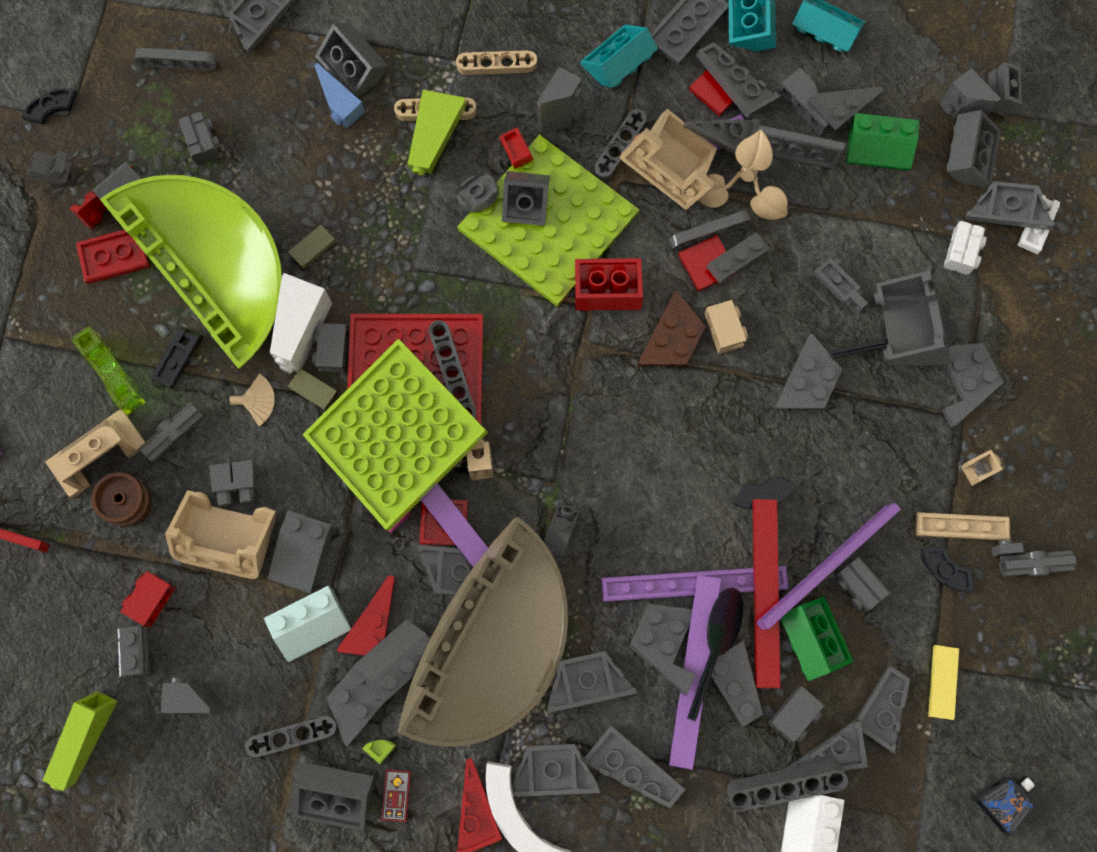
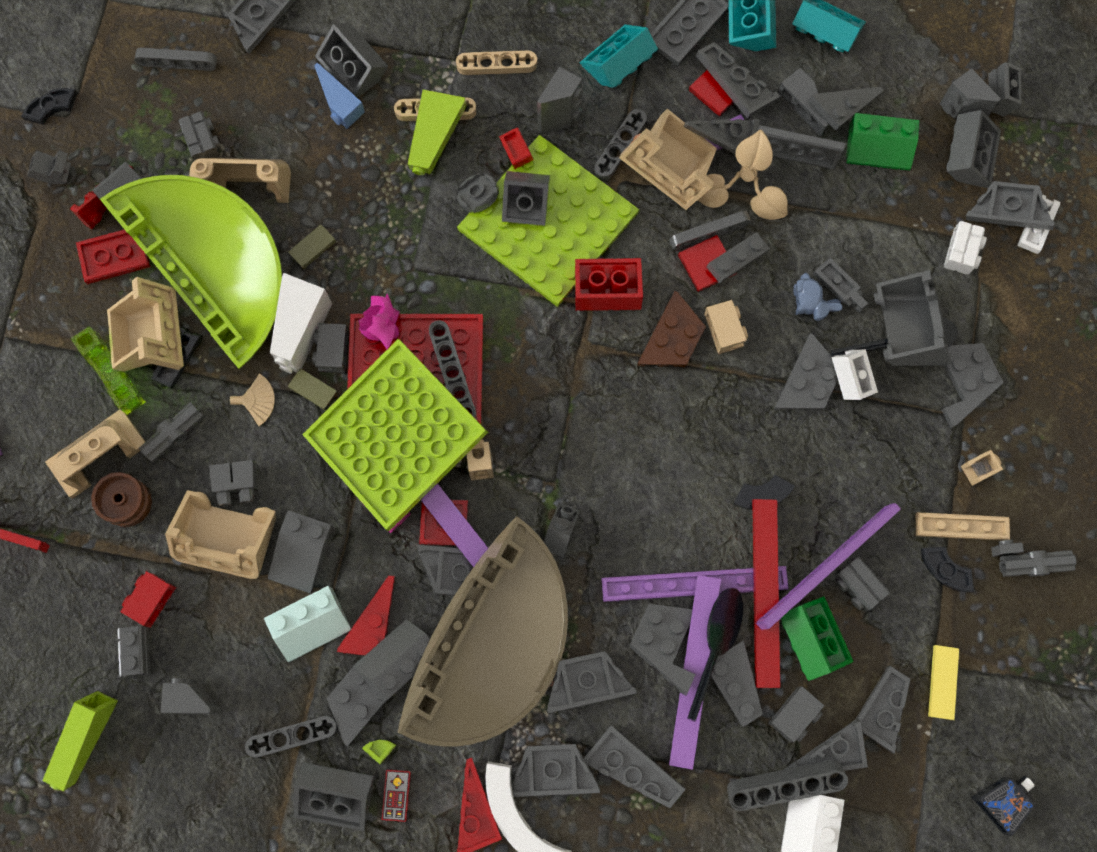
none -> tan windscreen [107,277,183,372]
none -> tan windscreen [189,158,291,203]
none -> dark pink hair [358,294,400,349]
none -> sand blue animal [793,273,843,321]
none -> white brick [832,349,878,400]

